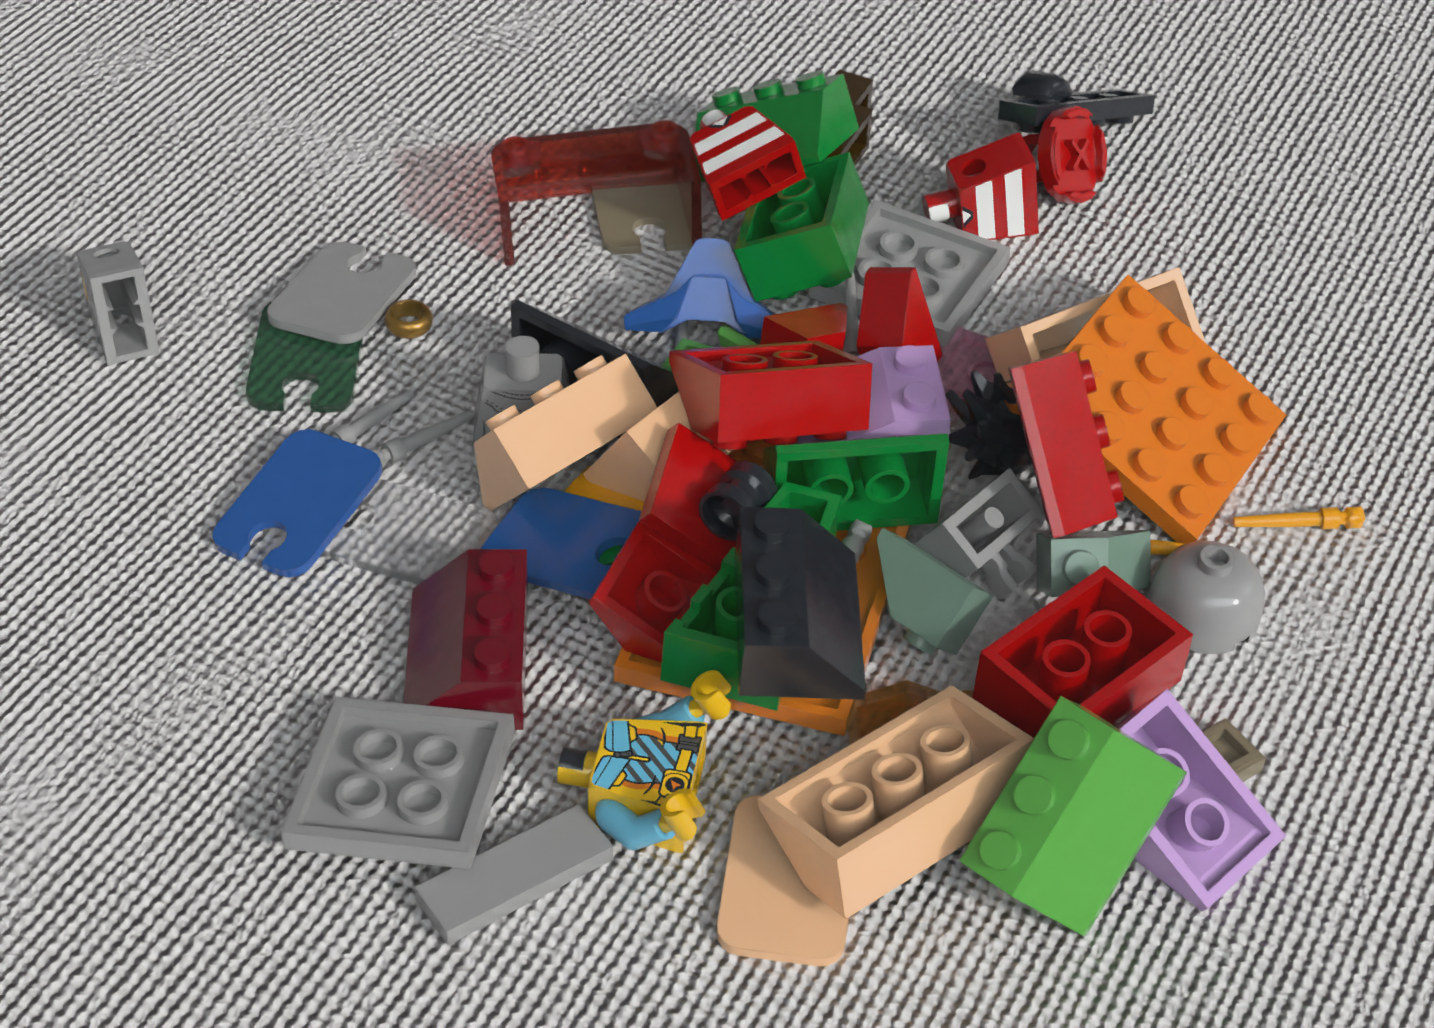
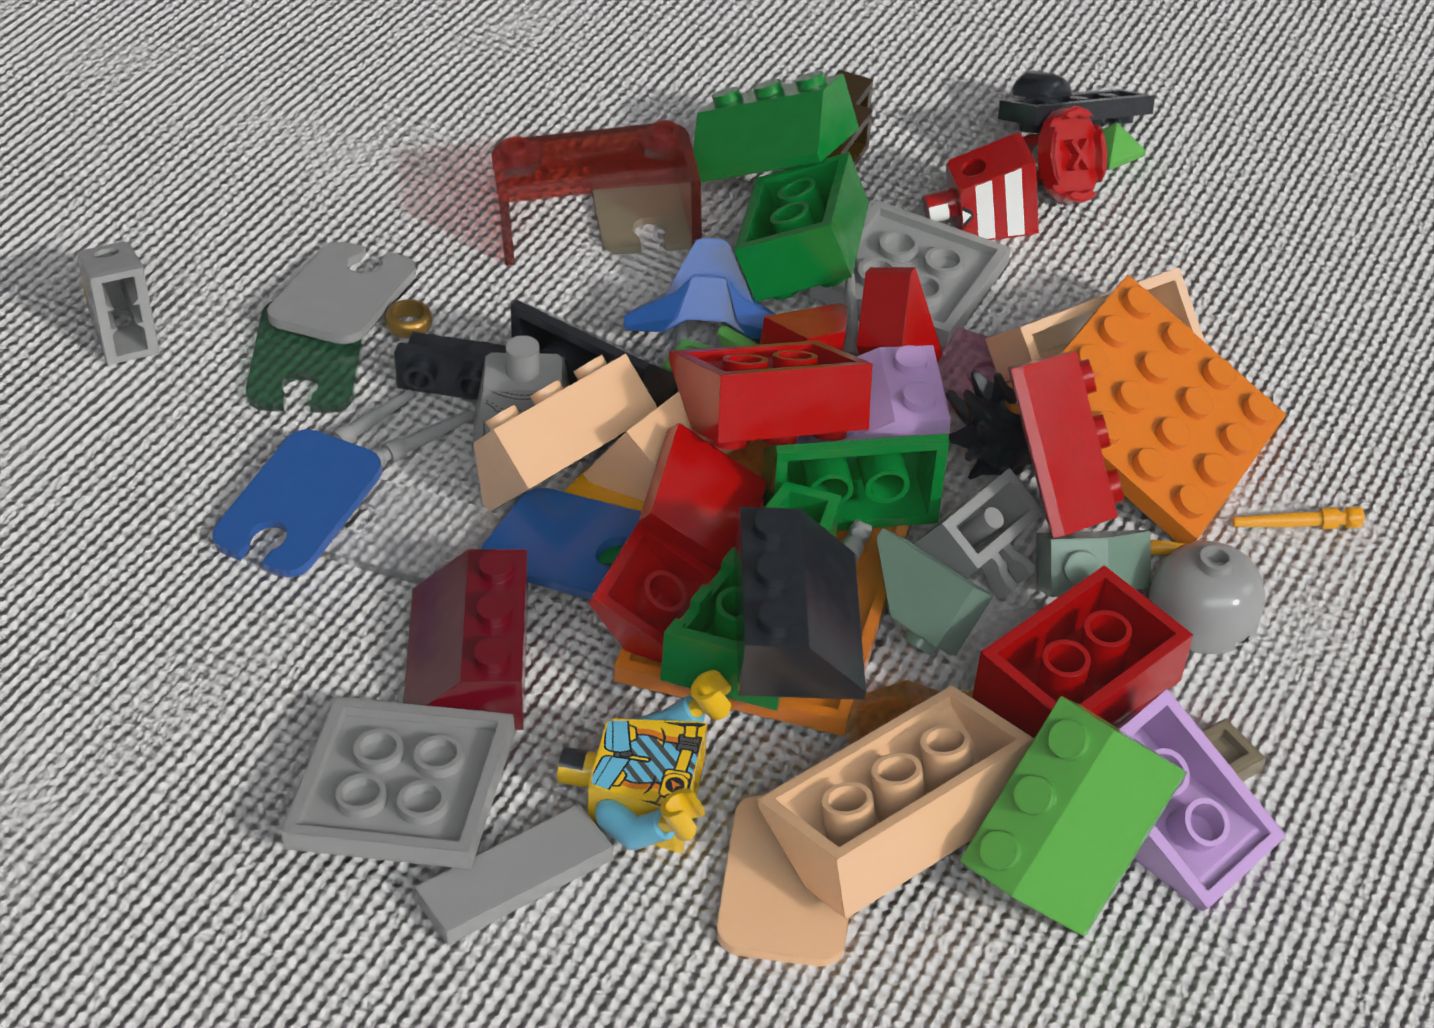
red torso [689,106,806,221] -> none
black wheel [698,461,777,541] -> none
none -> black bracket [394,332,506,400]
none -> bright green slope [1102,122,1146,170]

